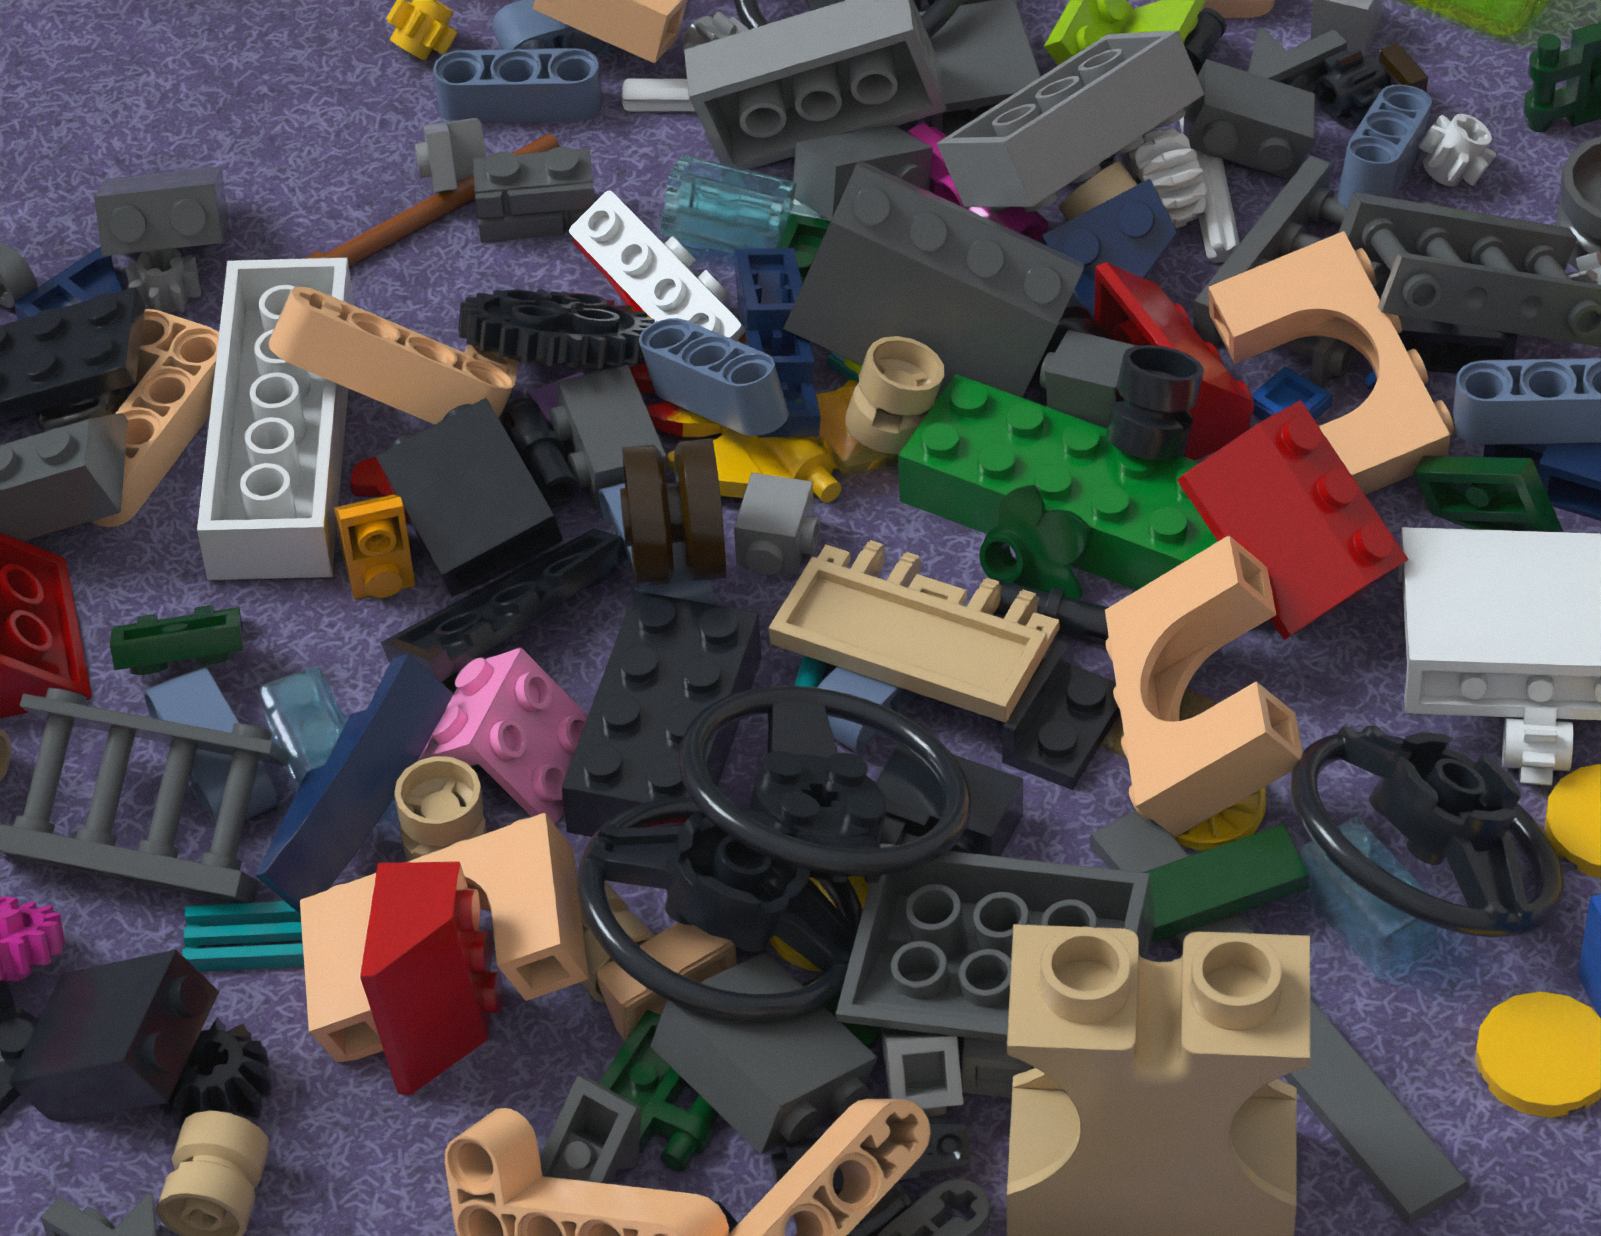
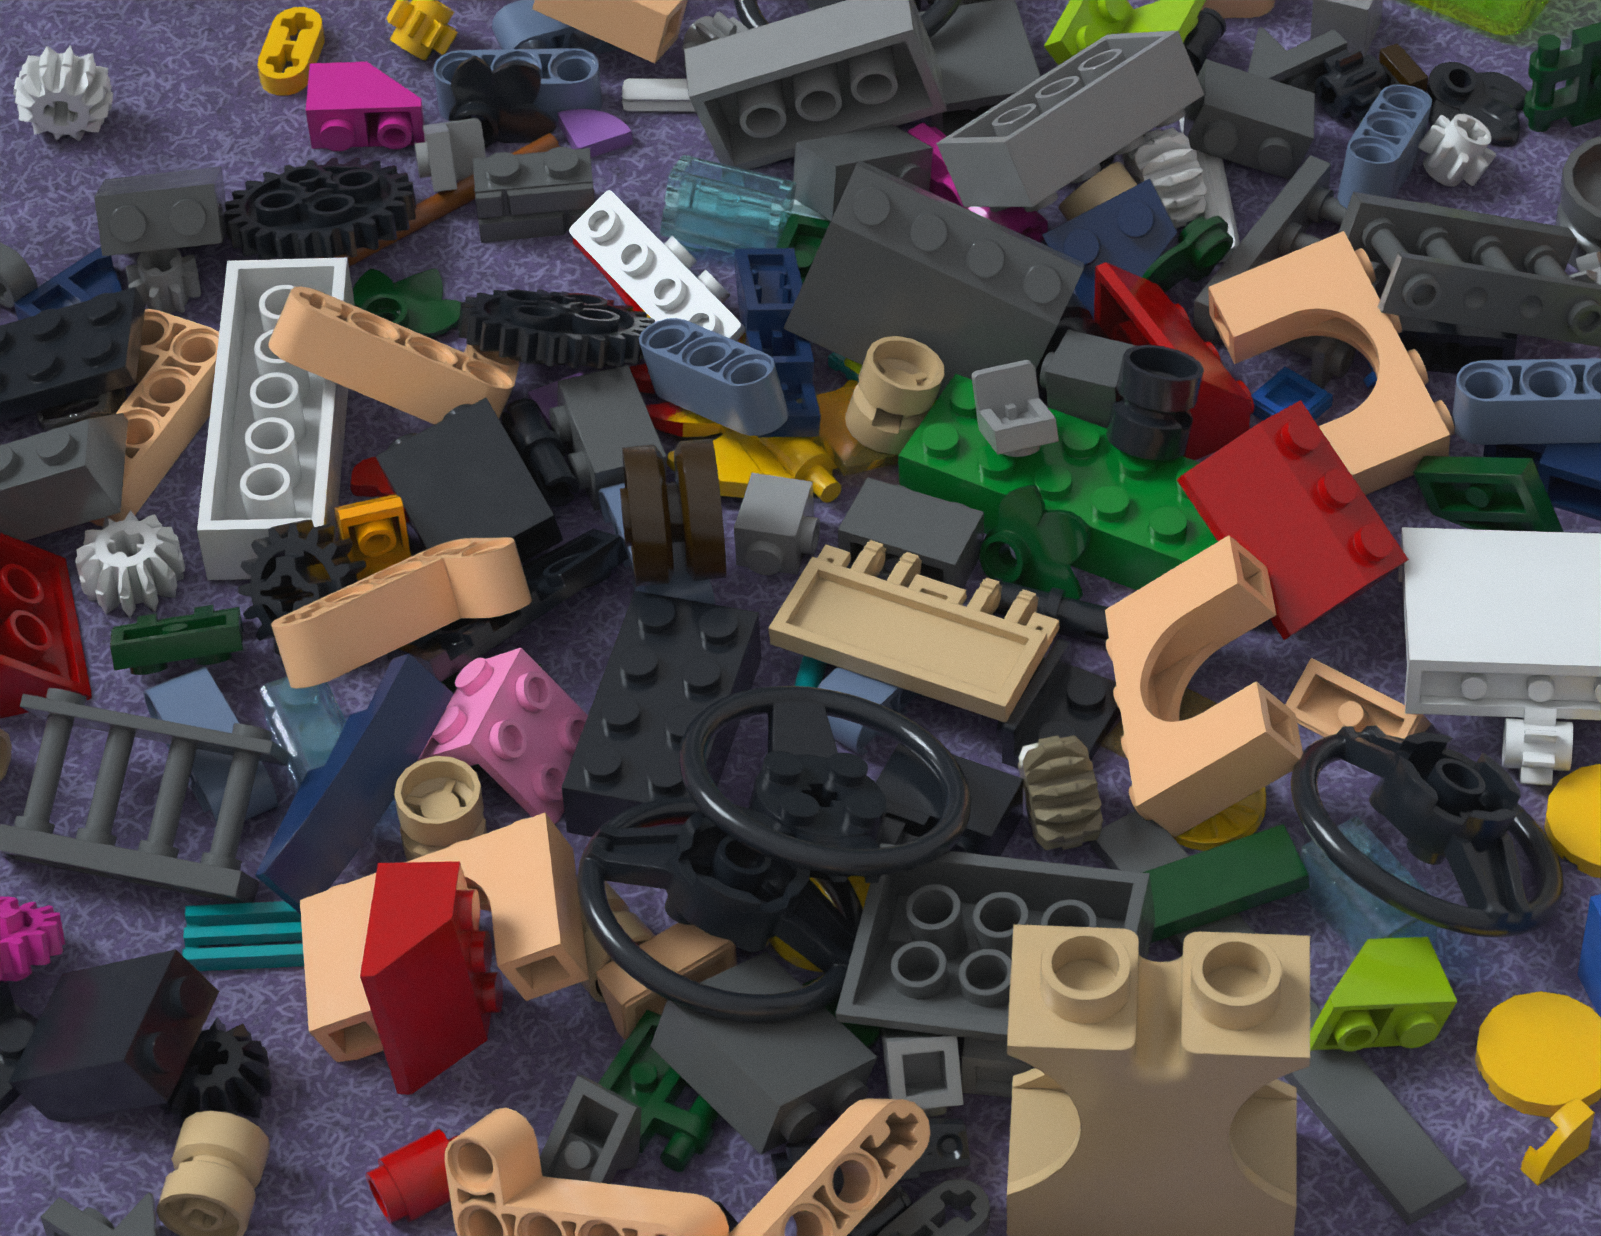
none -> white gear [13,46,113,142]
none -> white gear [75,510,185,618]
none -> black gear [223,157,417,260]
none -> black gear [238,519,366,655]
none -> yellow beam [257,7,325,96]
none -> light nougat beam [271,537,532,689]
none -> dark pink slope [306,61,425,151]
none -> dark green plate [352,268,461,338]
none -> red brick [365,1129,458,1224]
none -> black plate [449,56,557,148]
none -> medium lavender tile [557,109,633,157]
none -> dark grey brick [838,477,984,589]
none -> light grey bracket [971,360,1059,457]
none -> dark tan gear [1018,735,1103,850]
none -> dark green plate [1142,216,1234,293]
none -> light nougat slope [1285,658,1432,739]
none -> lime slope [1310,937,1457,1051]
none -> black plate [1427,62,1527,146]
none -> yellow tile [1520,1097,1595,1186]

